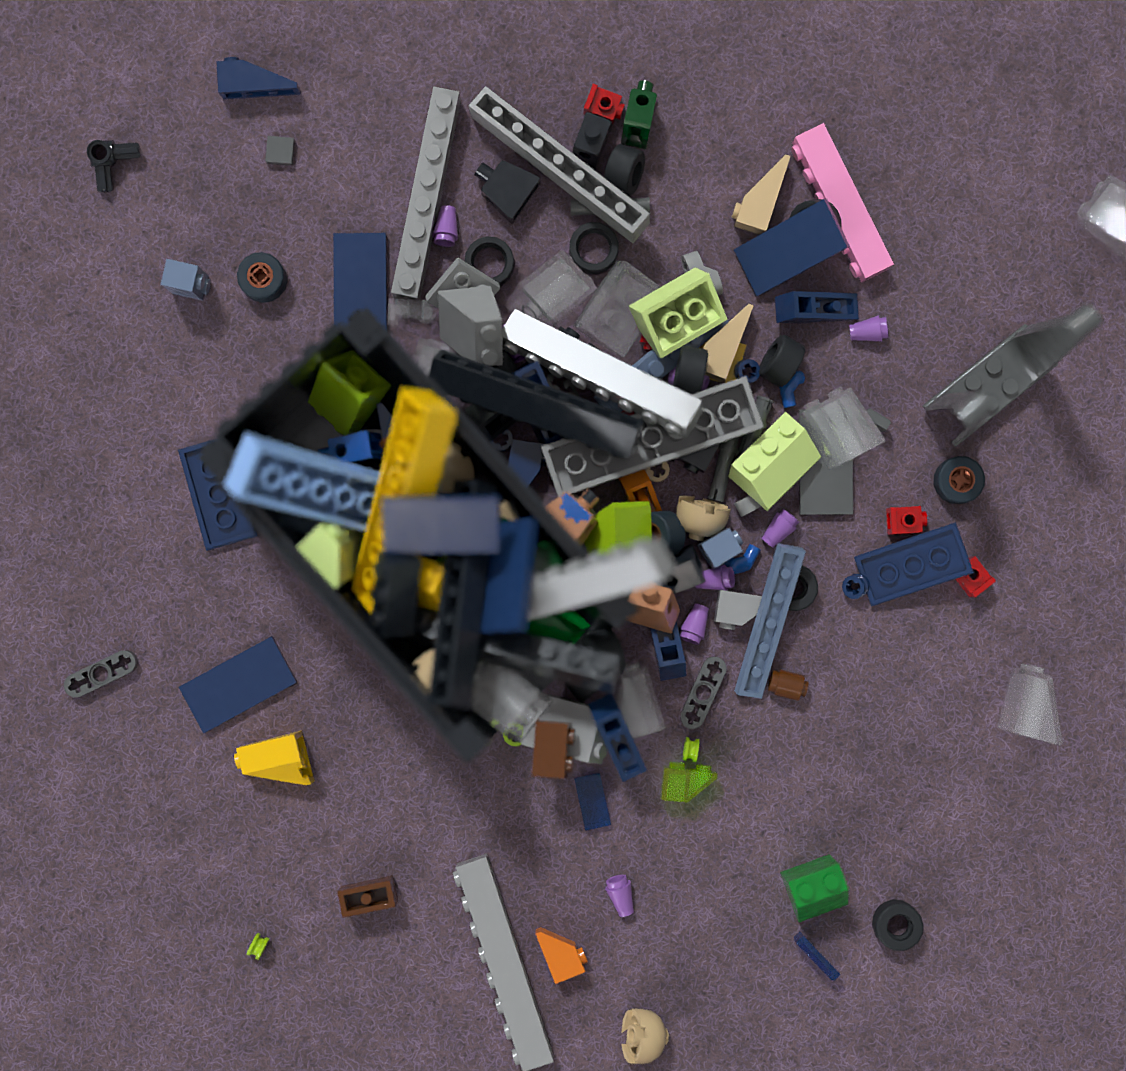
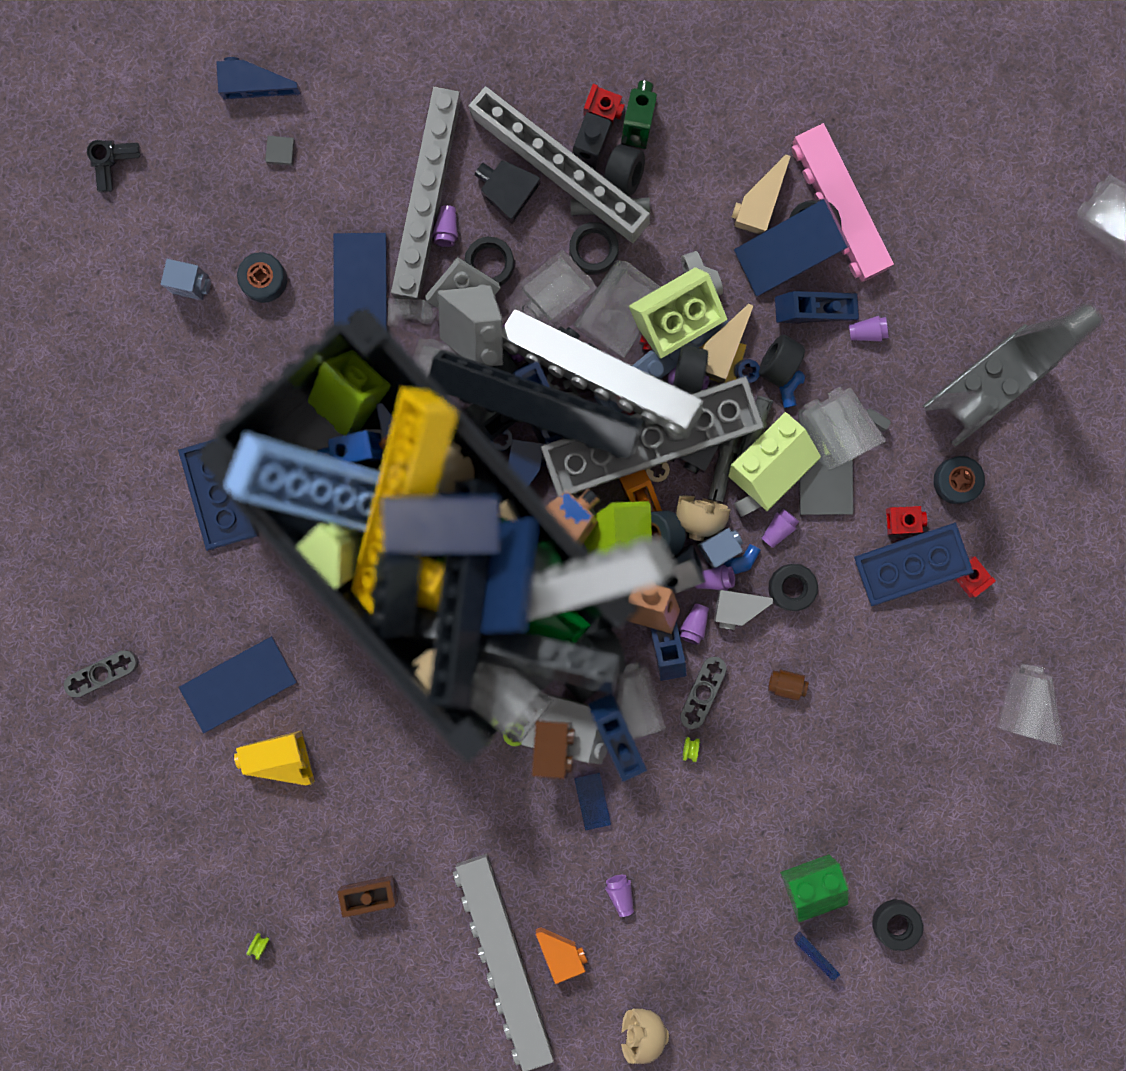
clear neon green slope [660,762,718,803] -> none
sand blue plate [734,544,806,699] -> none
dark blue bush [842,573,869,599] -> none

